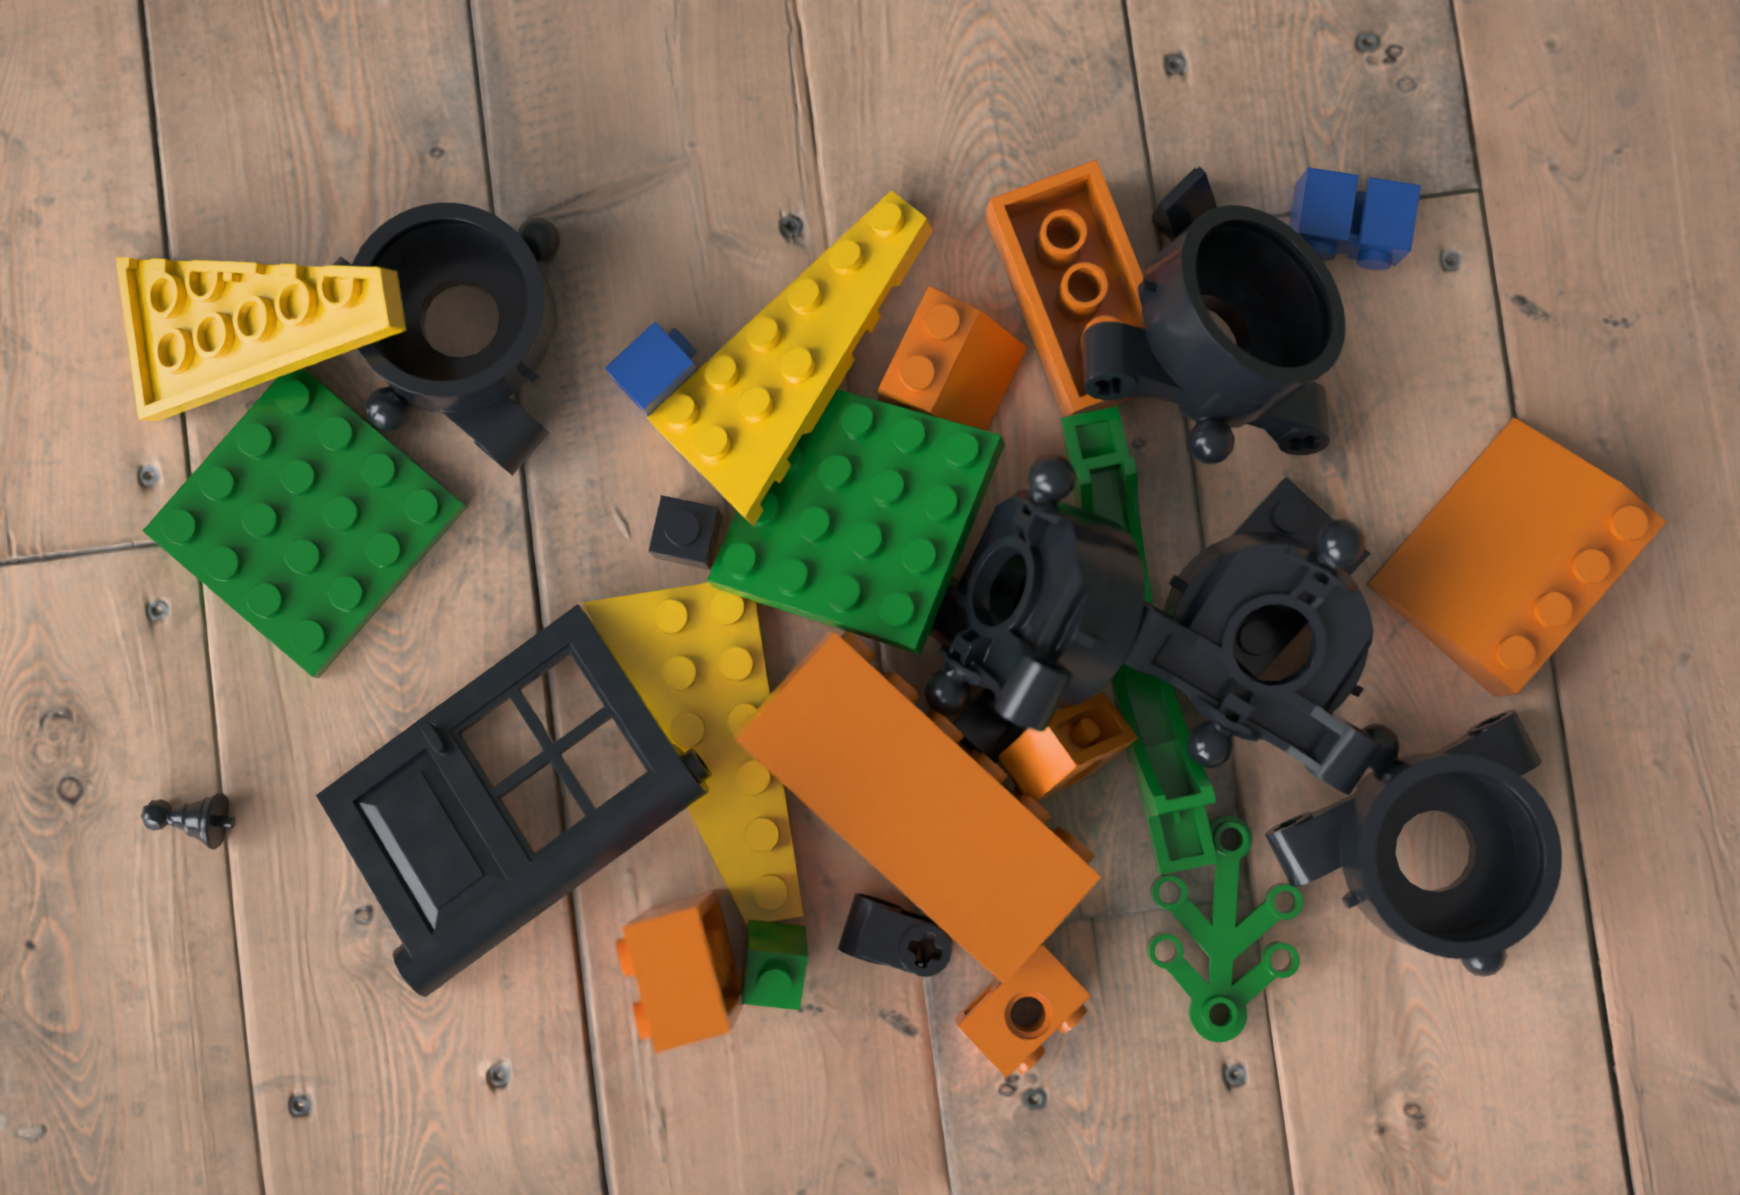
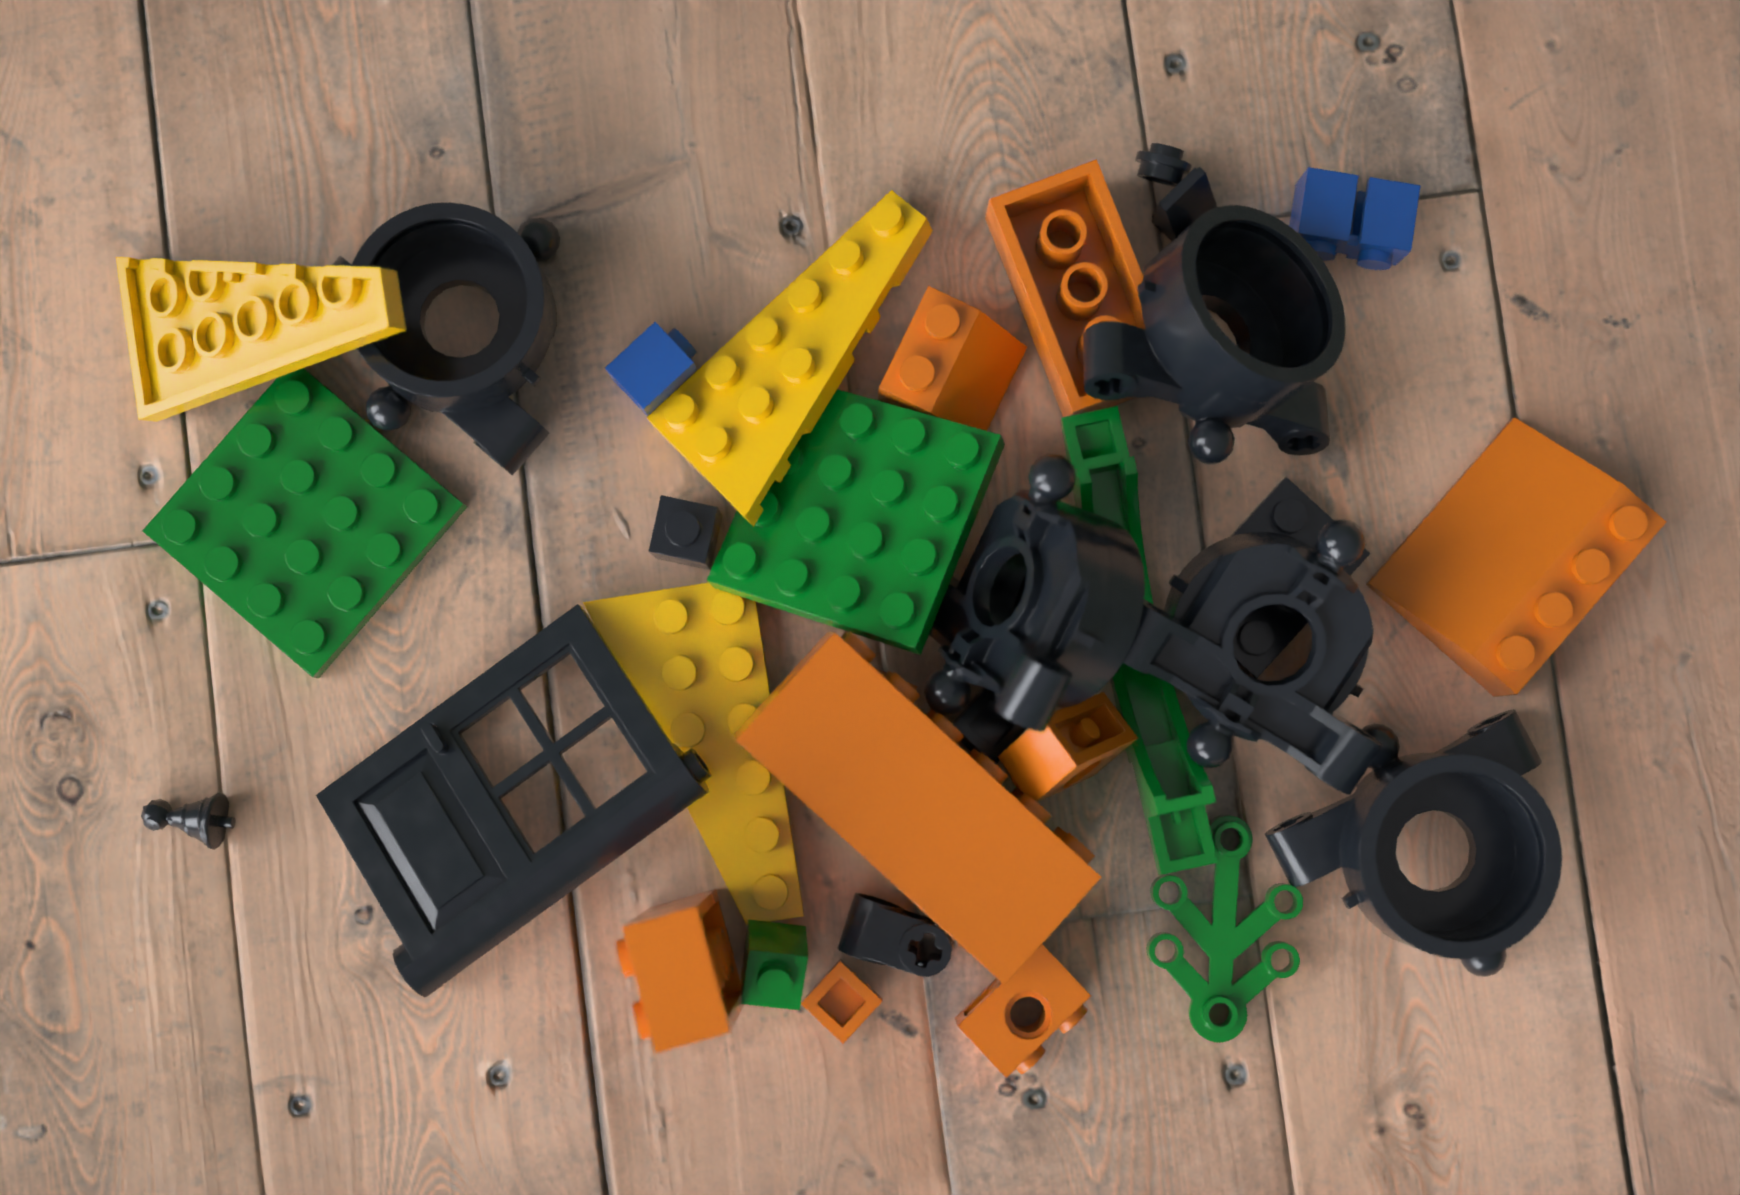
none -> orange plate [801,959,883,1044]
none -> black plate [1135,143,1192,187]

